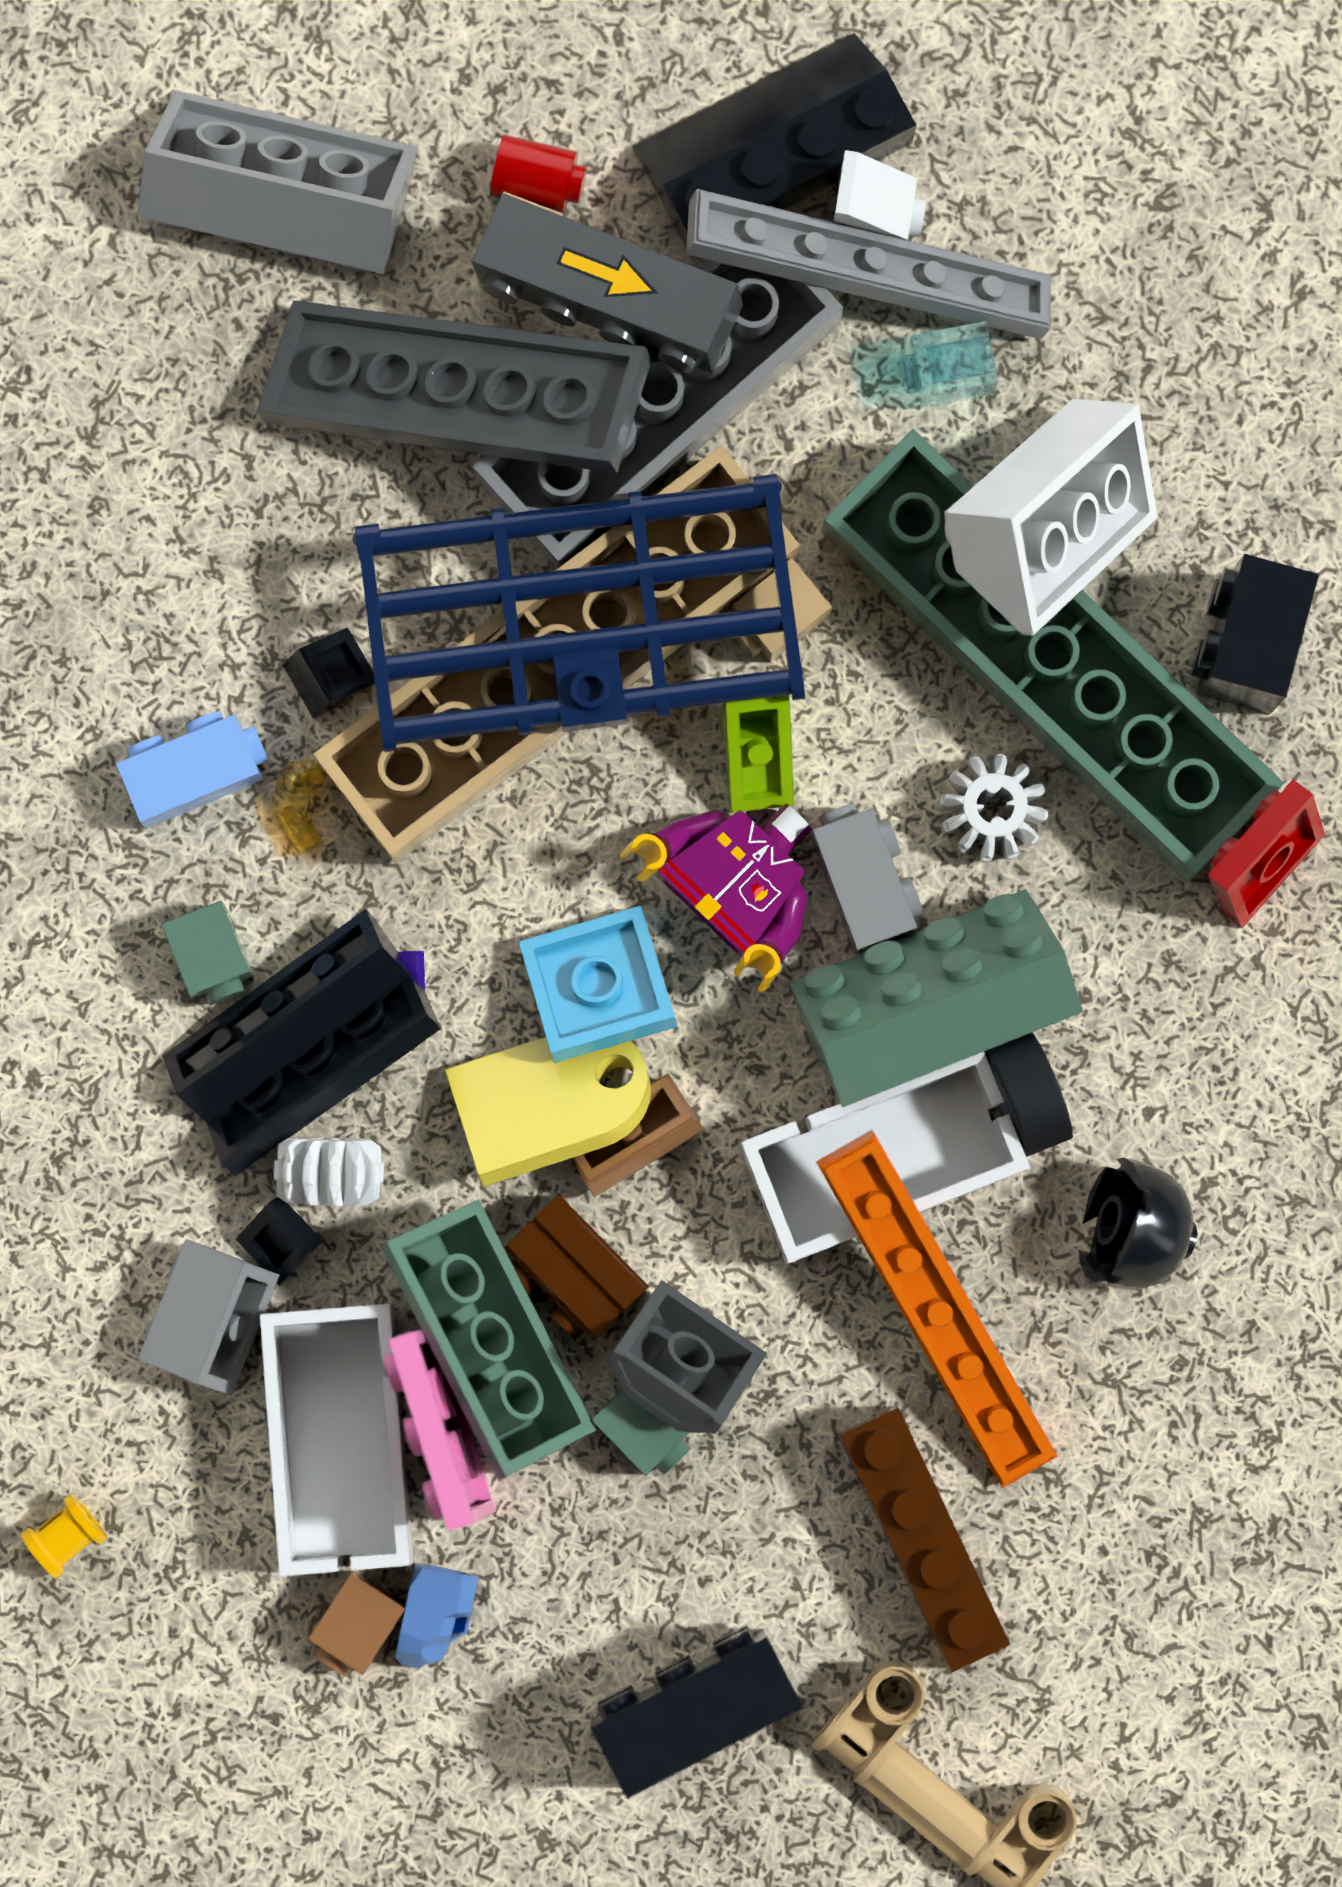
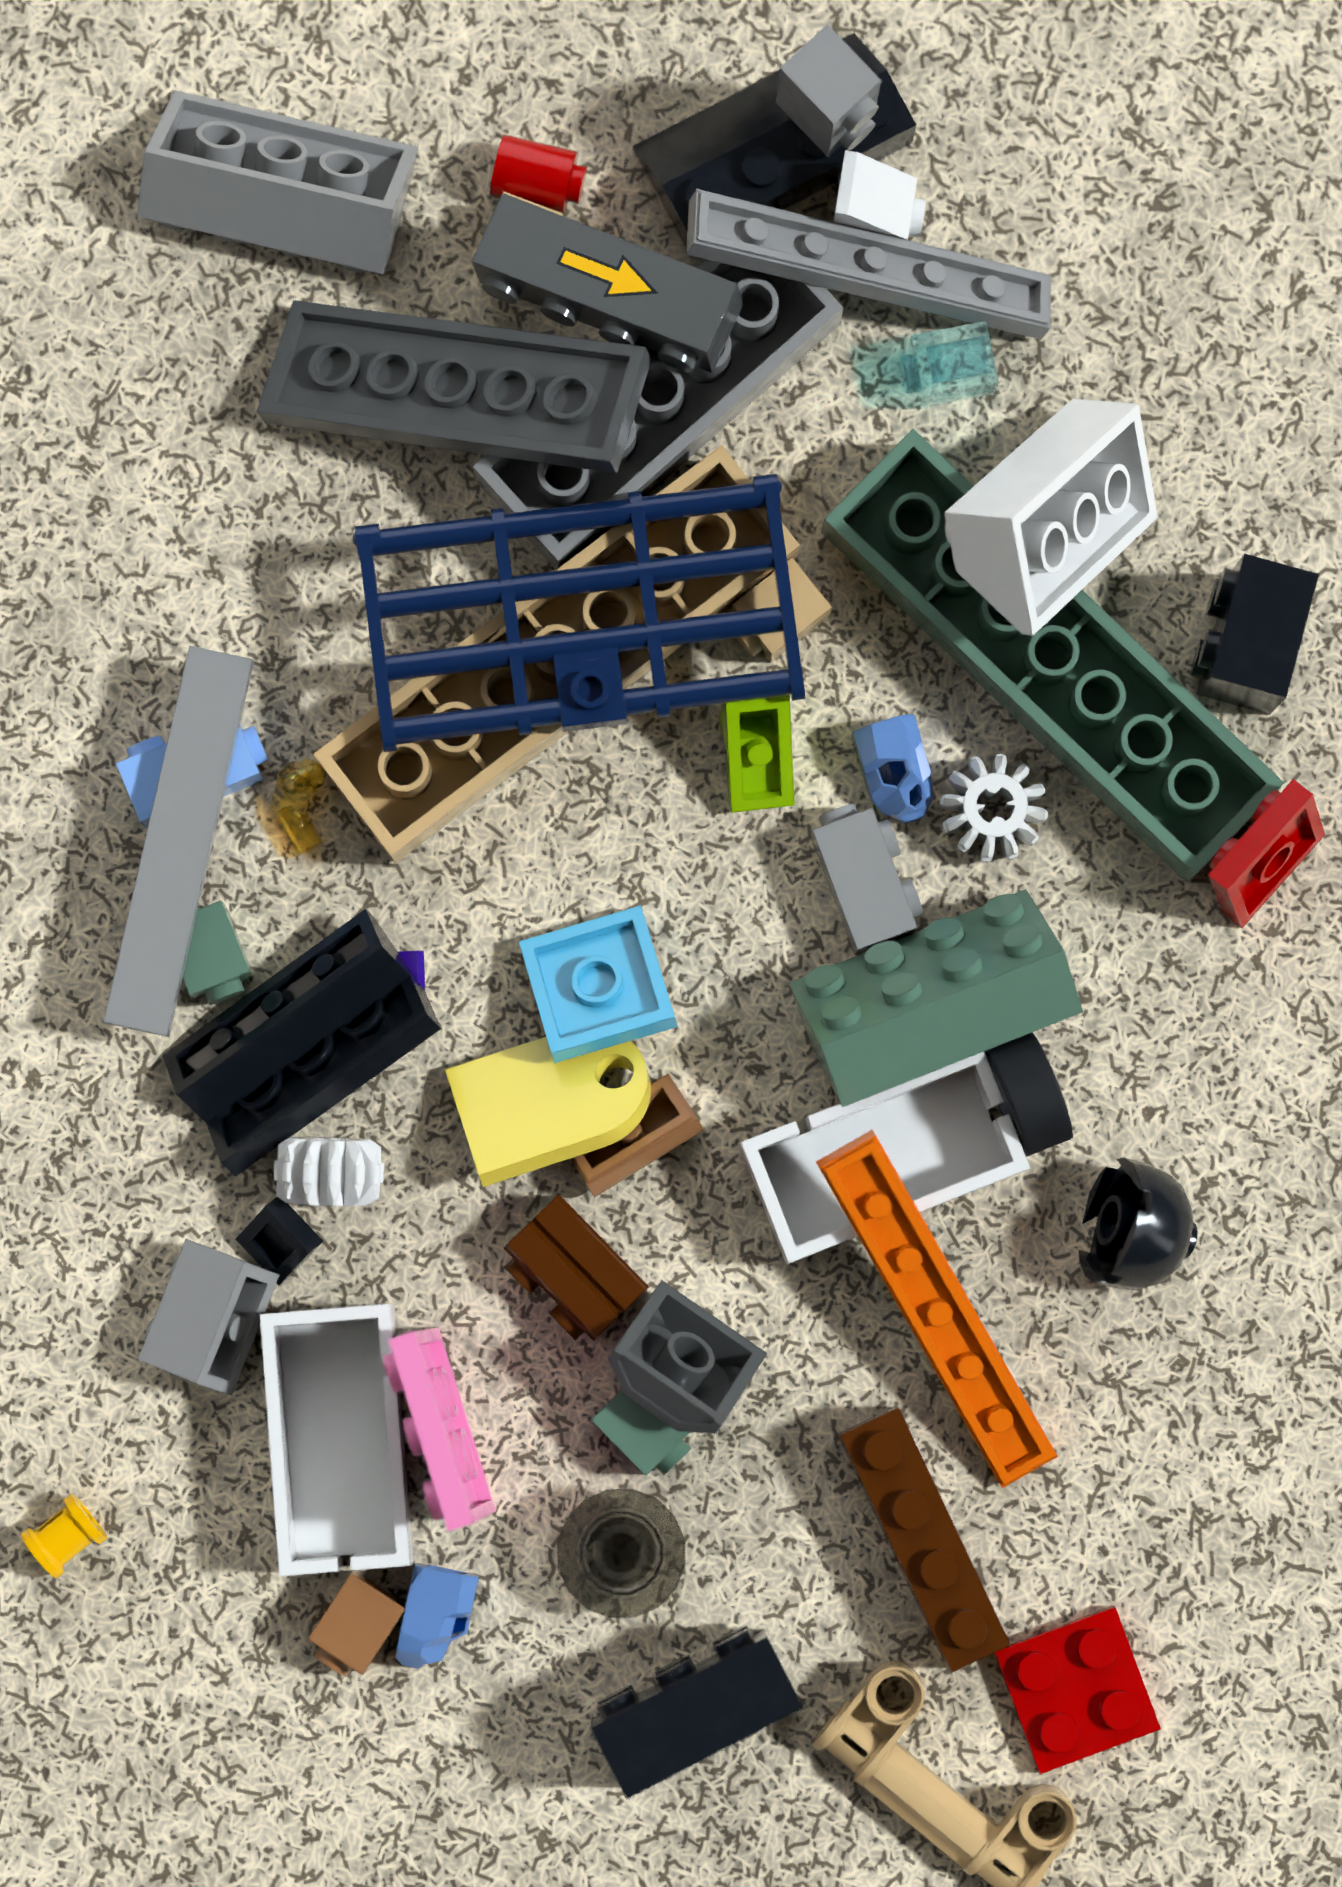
black slope [283,627,375,719] -> none
sand green slope [380,1199,596,1481] -> none
magenta torso [620,803,812,992] -> none
none -> light grey tile [104,645,254,1037]
none -> clear smoke piece [557,1489,686,1618]
none -> light grey brick [776,24,881,157]
none -> medium blue rock [851,714,933,823]
none -> red plate [994,1606,1161,1774]

